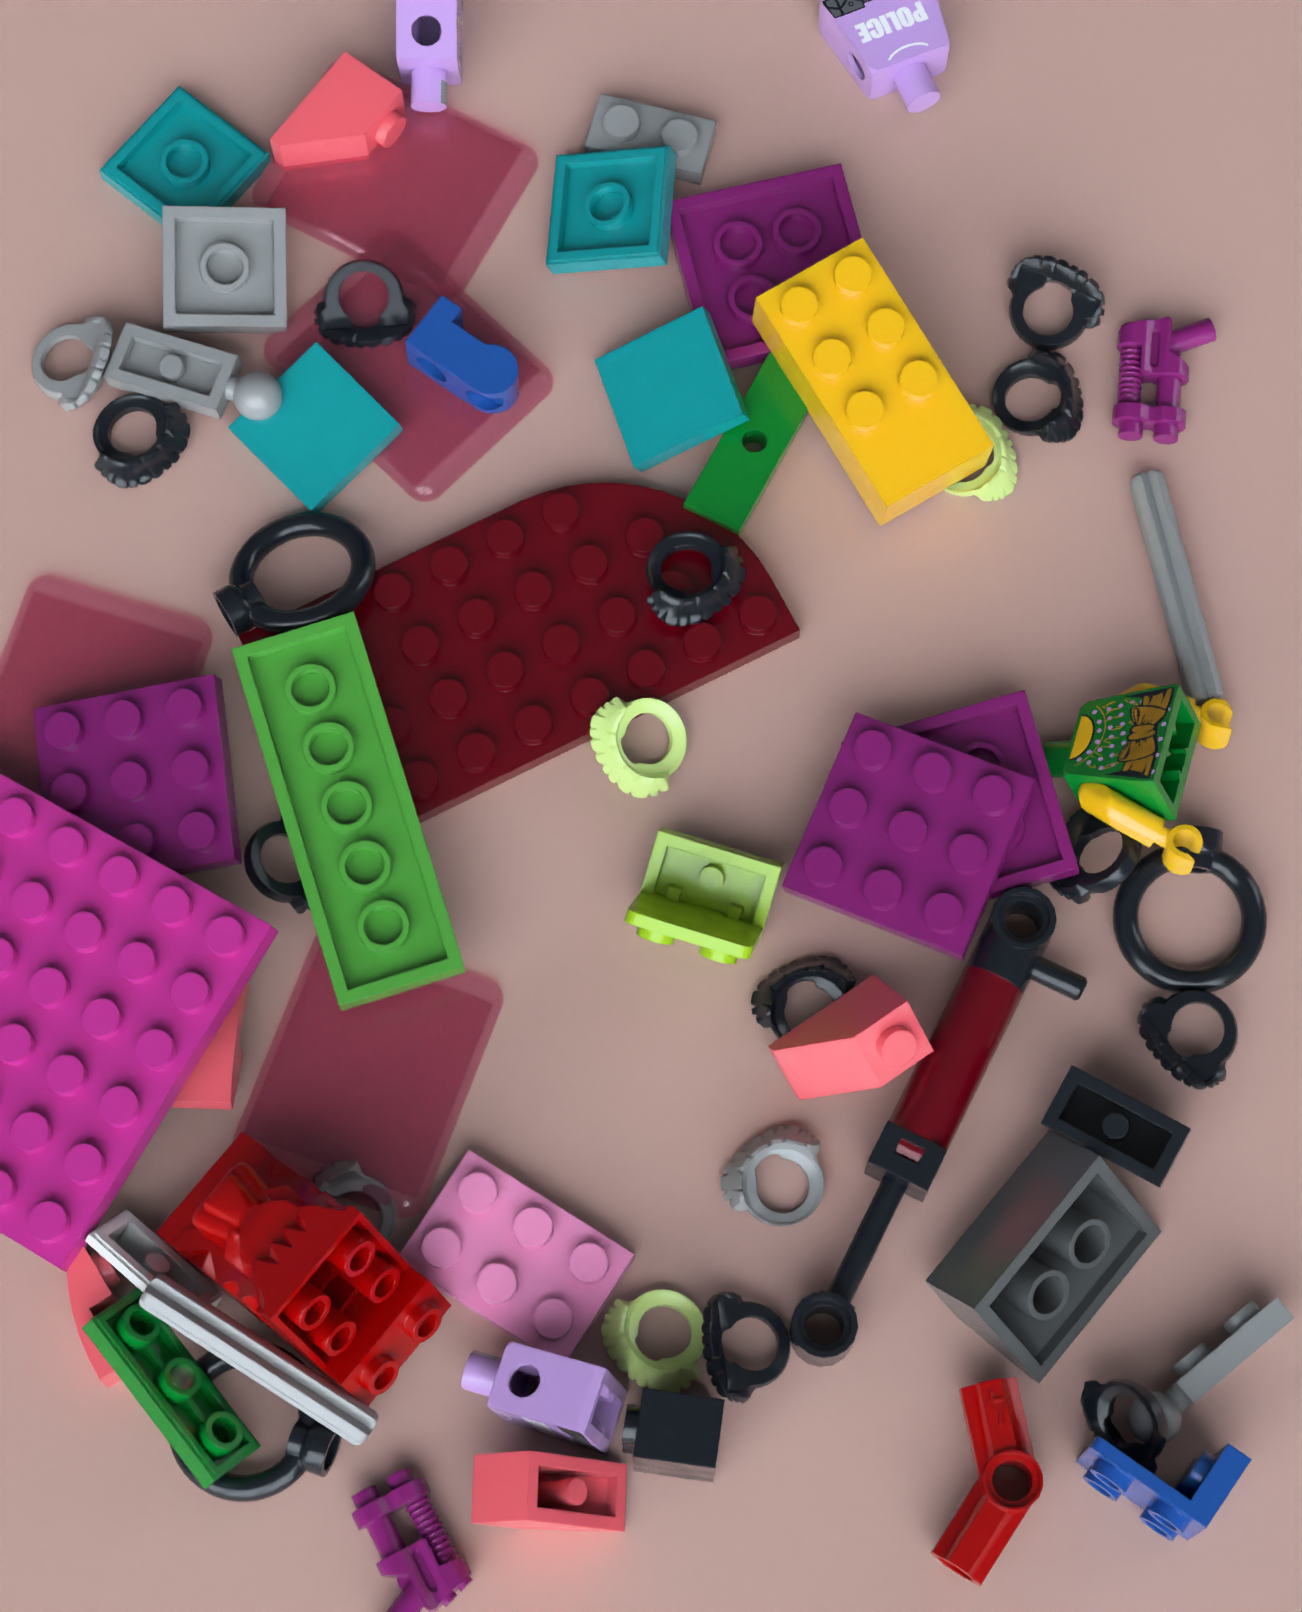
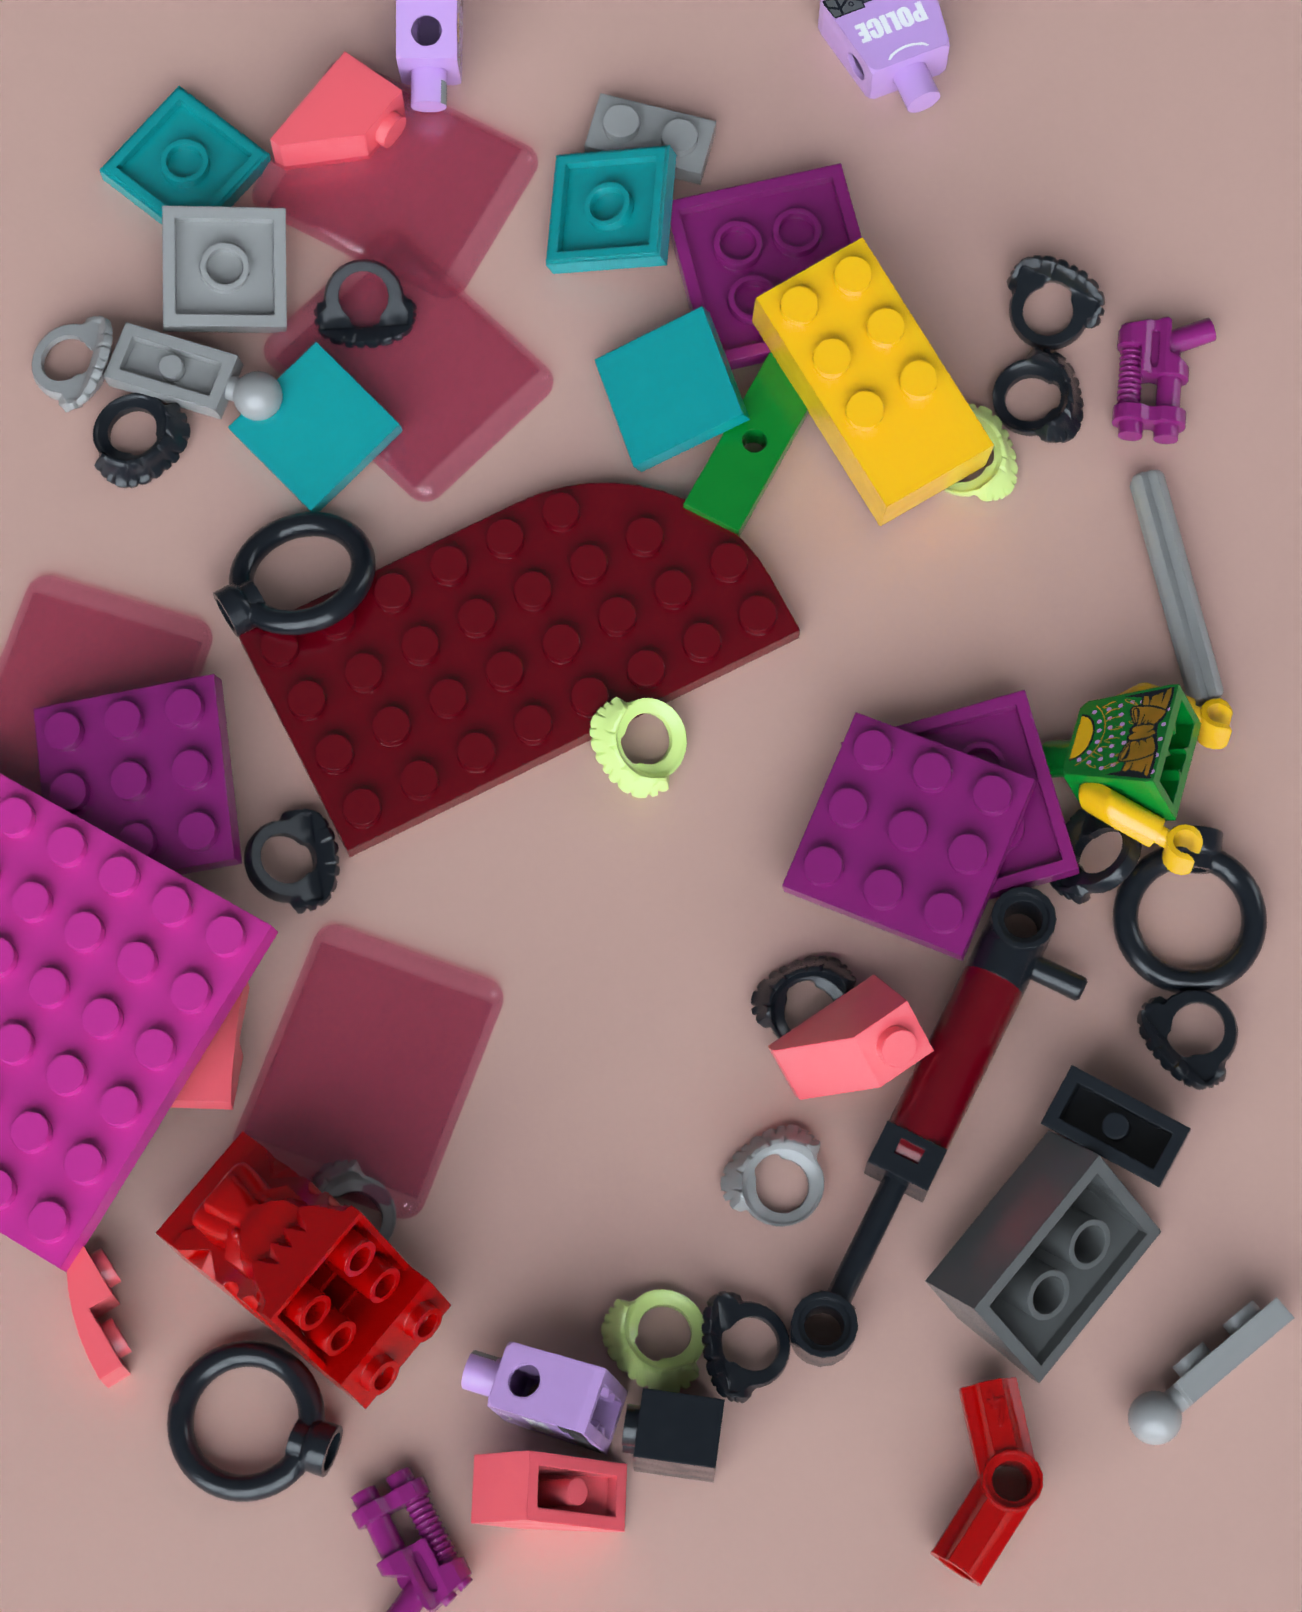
green tile [82,1287,261,1489] -> none
white slope [85,1209,223,1307] -> none
light grey axle [139,1273,379,1445] -> none
bright green plate [232,611,466,1011] -> none
bright pink plate [400,1150,635,1358] -> none
blue leg [405,295,519,414] -> none
lime bracket [624,826,784,964] -> none
black piece [646,531,745,627] -> none
blue bracket [1076,1436,1252,1541] -> none
black piece [1080,1379,1168,1475] -> none

